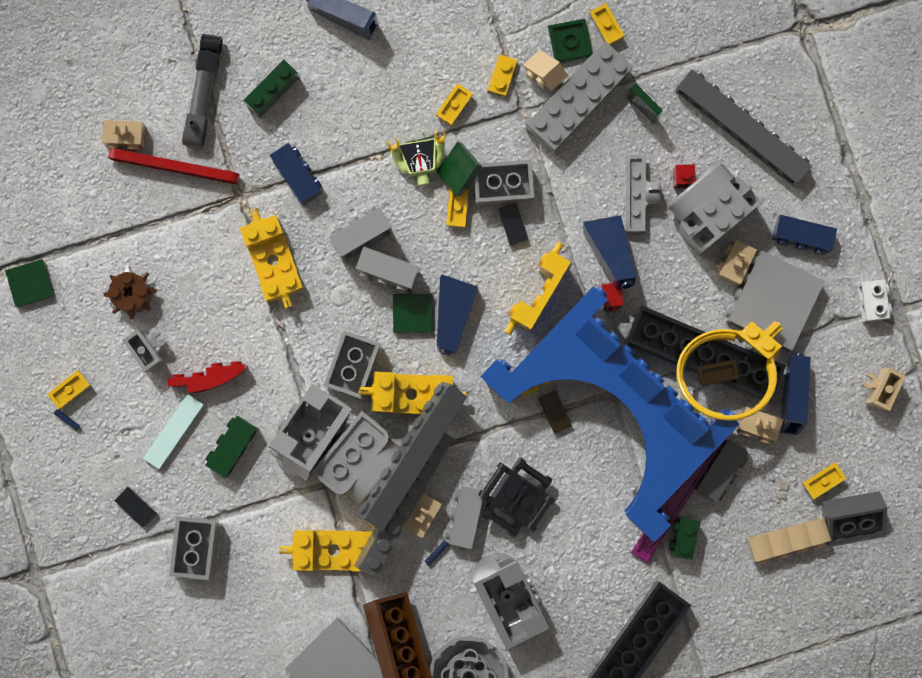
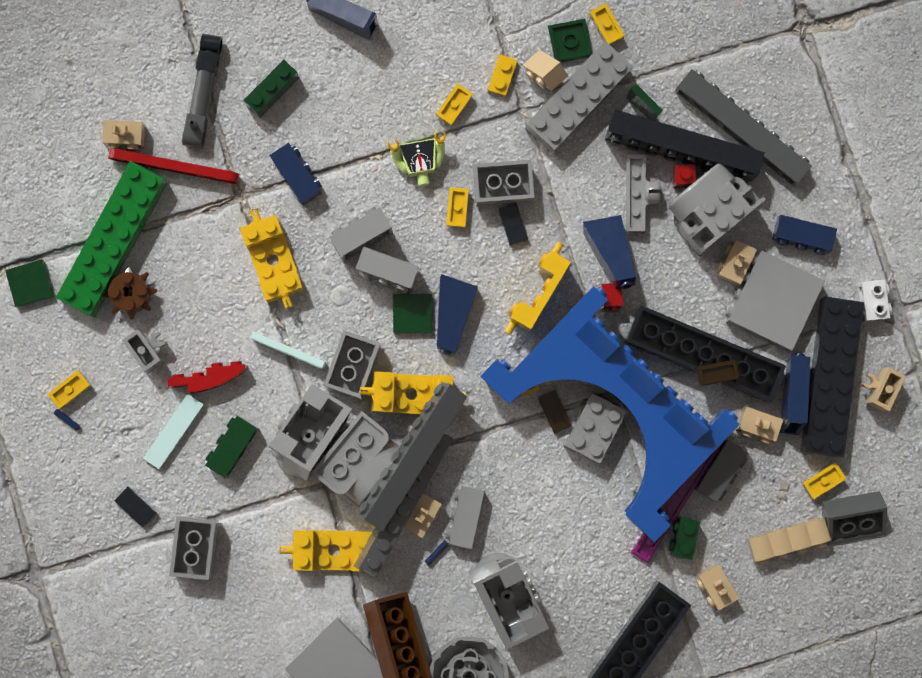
dark green tile [437,141,482,196] -> none
black brick [478,457,556,537] -> none
yellow brick [676,321,783,421] -> none
none -> green brick [55,161,168,318]
none -> light aqua tile [250,332,326,369]
none -> light grey brick [564,393,627,464]
none -> black brick [605,109,765,183]
none -> tan brick [696,563,739,610]
none -> black brick [800,296,864,458]

